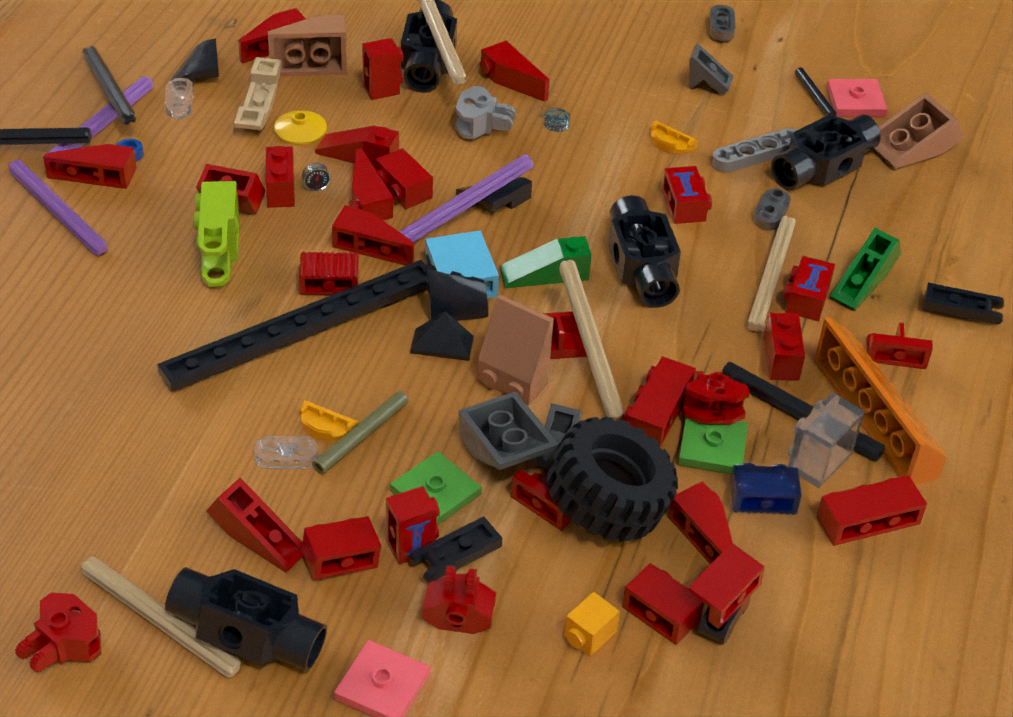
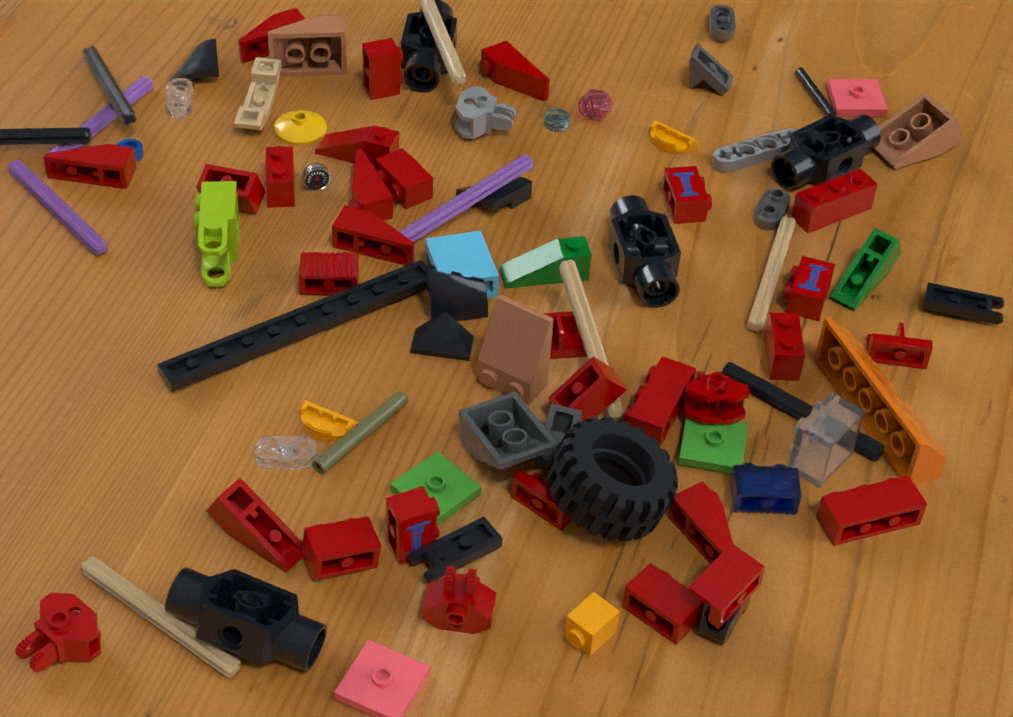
none -> red brick [548,357,627,421]
none -> clear pink rock [578,89,614,121]
none -> red brick [791,168,878,234]

